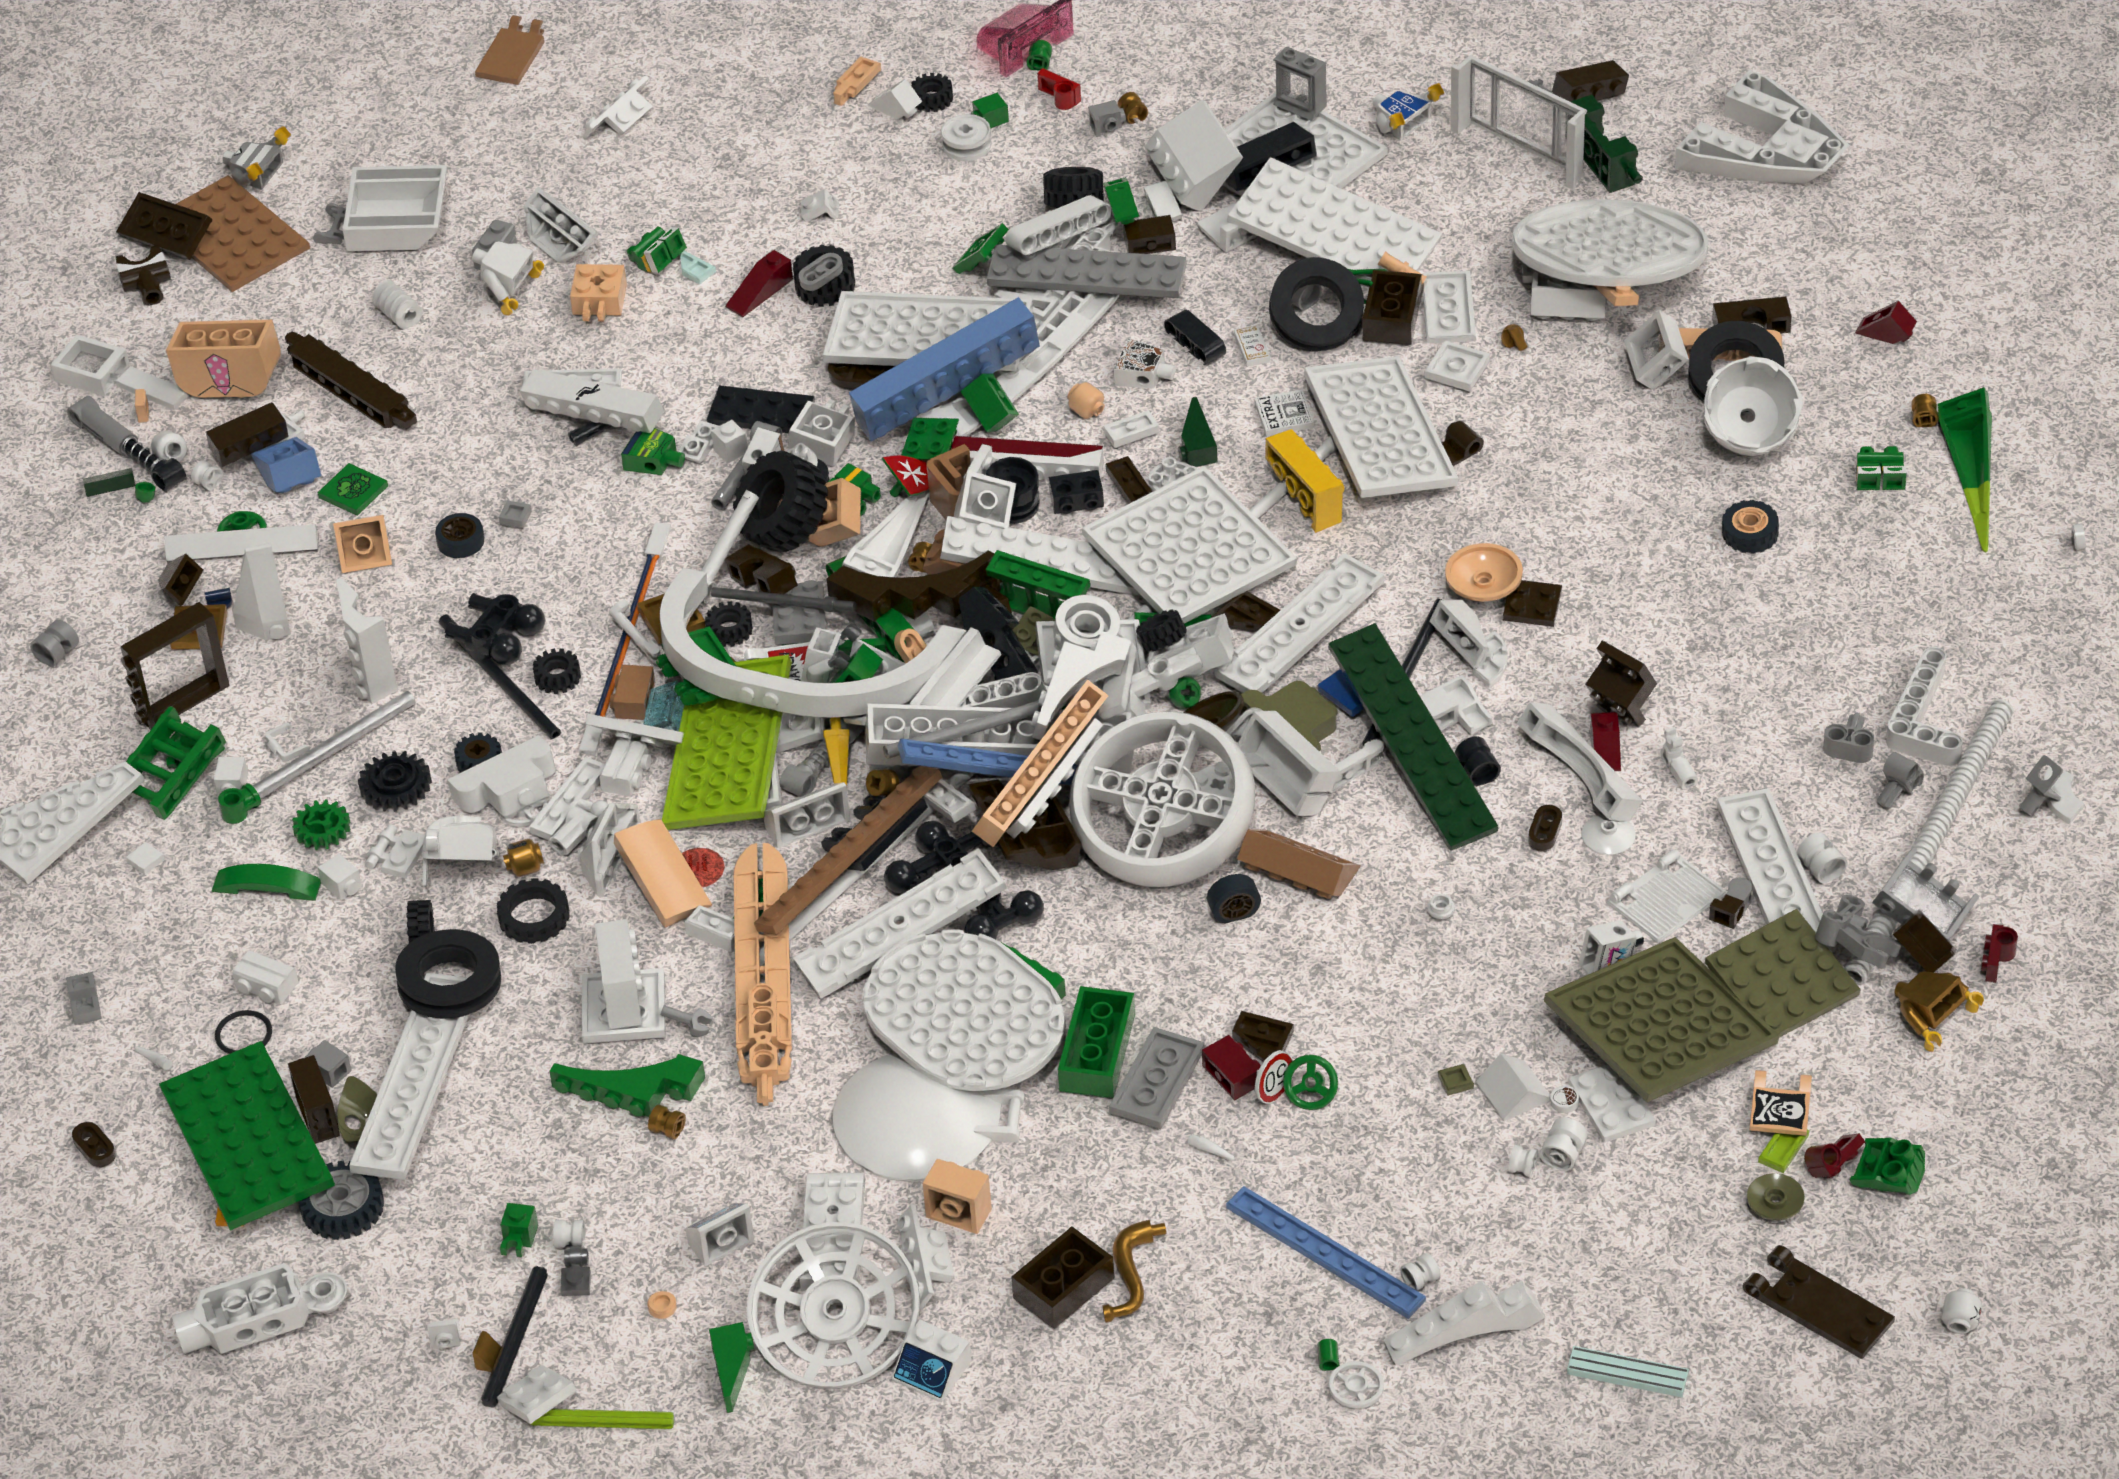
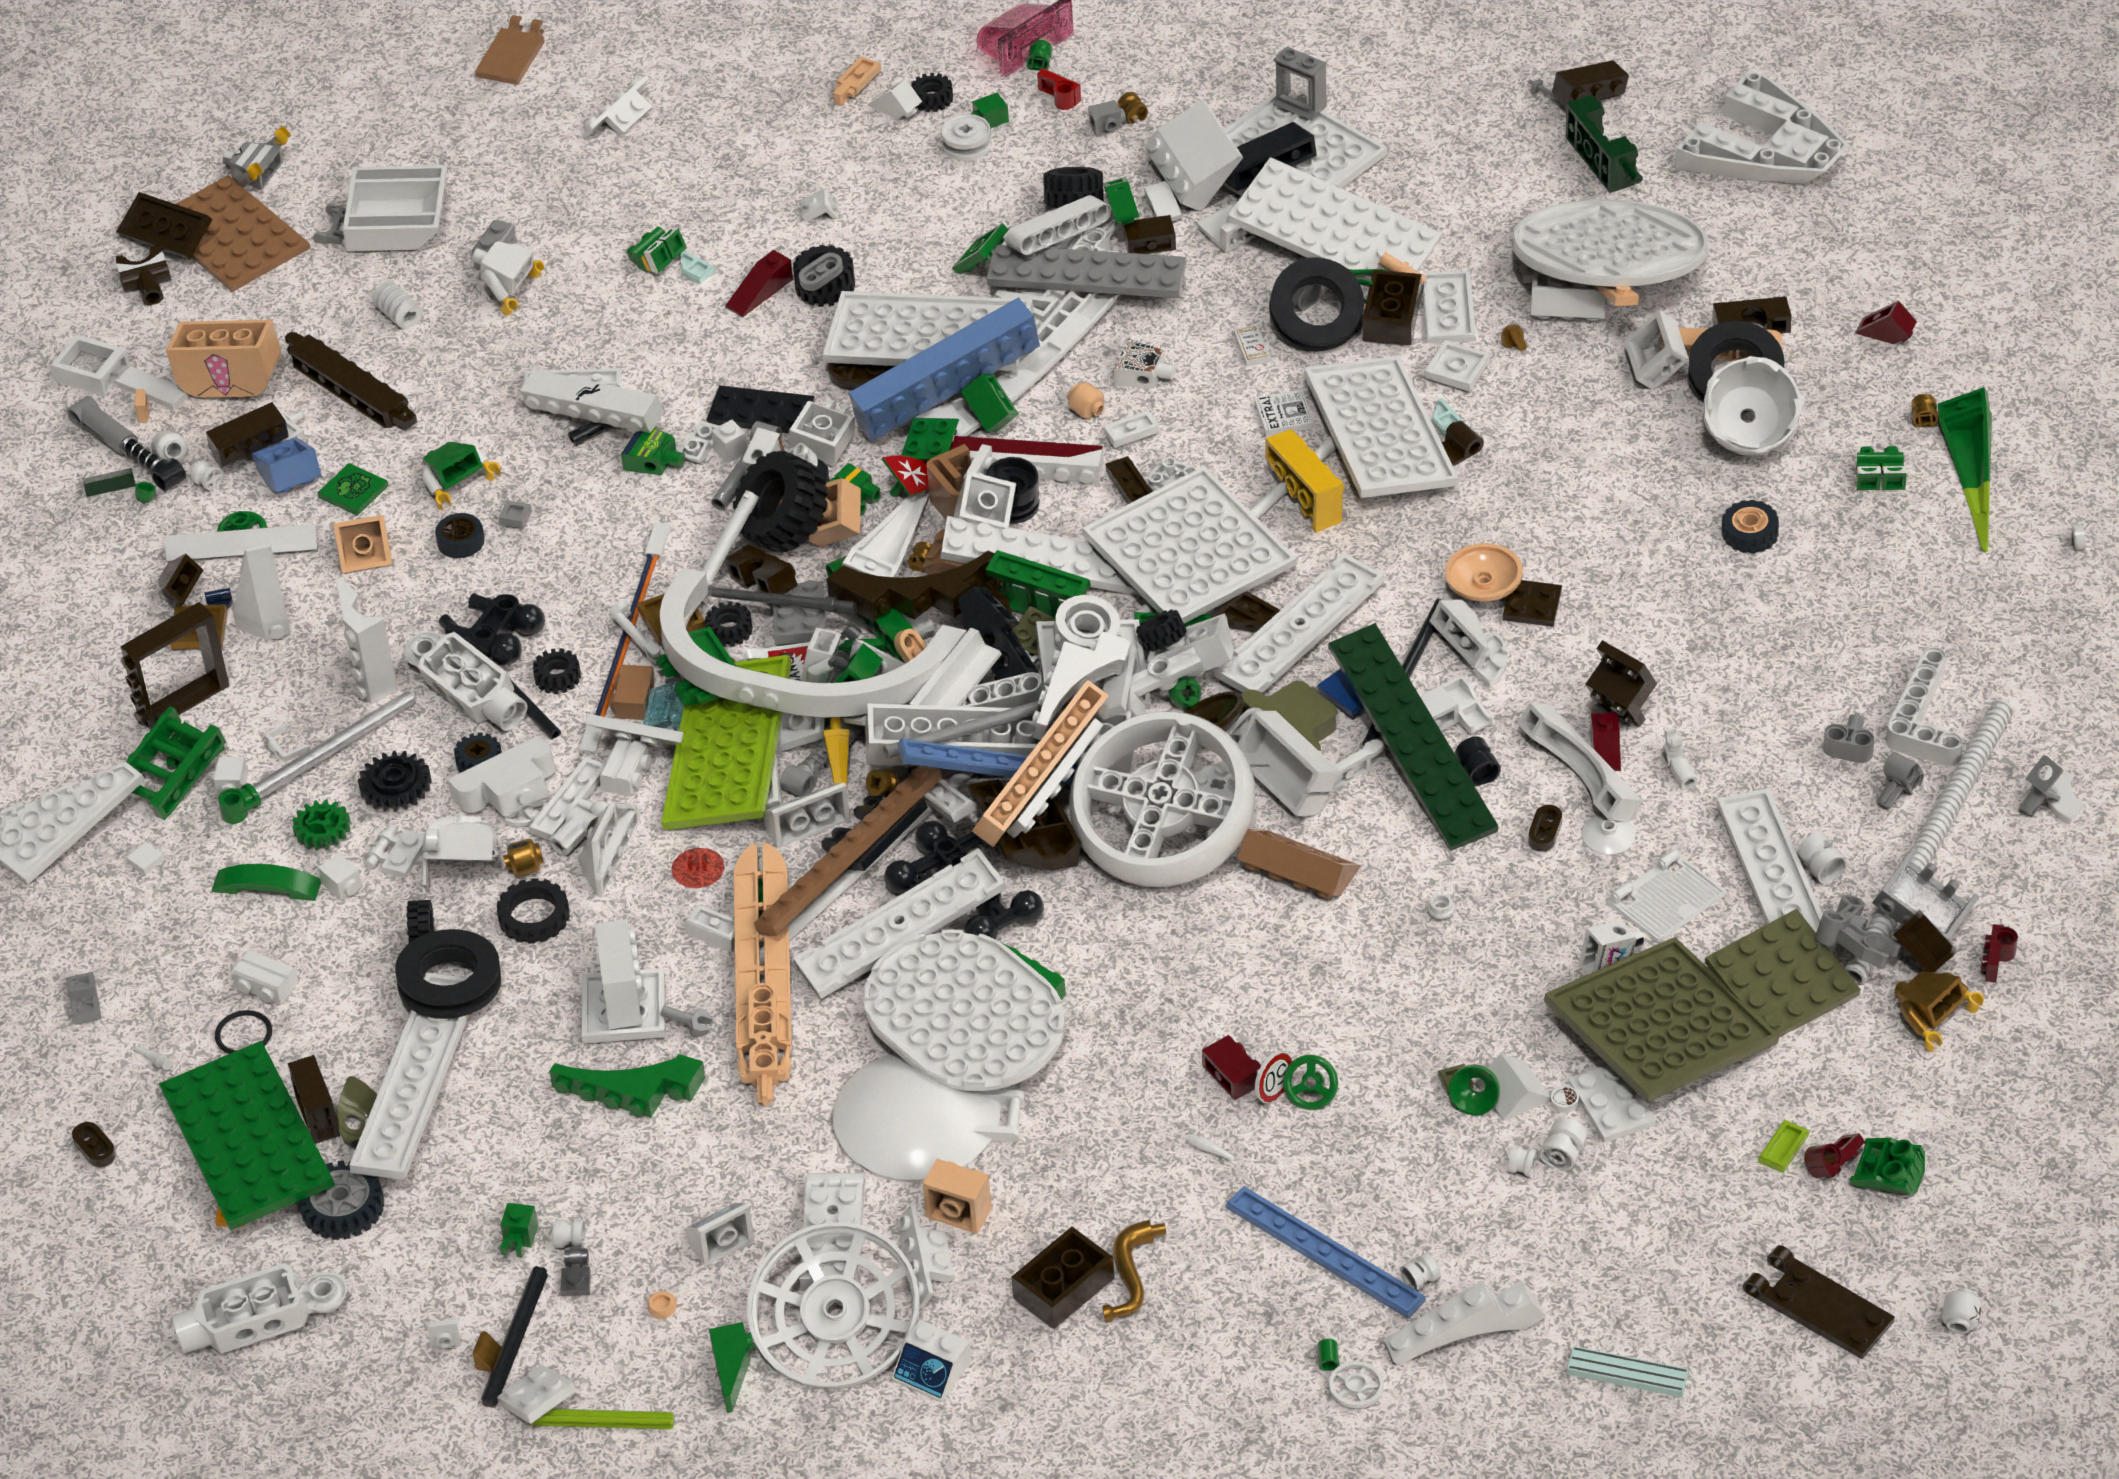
light grey wheel [30,619,79,668] -> none
light grey brick [305,1040,351,1088] -> none
white wedge [524,187,599,263] -> none
light nougat hinge [570,264,627,322] -> none
light nougat slope [614,819,712,928] -> none
pearl gold wheel [648,1104,686,1139] -> none
black brick [1048,470,1104,514] -> none
green brick [1058,986,1135,1098] -> none
light grey plate [1109,1027,1205,1130] -> none
black beam [1164,309,1226,365] -> none
dark green slope [1178,397,1218,467] -> none
black wheel [1206,874,1261,924] -> none
dark brown wing [1232,1011,1294,1062] -> none
torso [1373,83,1444,140] -> none
clear piece [1451,55,1587,190] -> none
dark brown leg [1709,877,1752,929] -> none
olive dish [1747,1173,1805,1220] -> none
flag [1749,1070,1812,1136] -> none
none -> white brick [405,631,527,731]
none -> green torso [422,442,501,510]
none -> light aqua tile [1432,397,1466,438]
none -> green piece [1448,1064,1500,1115]

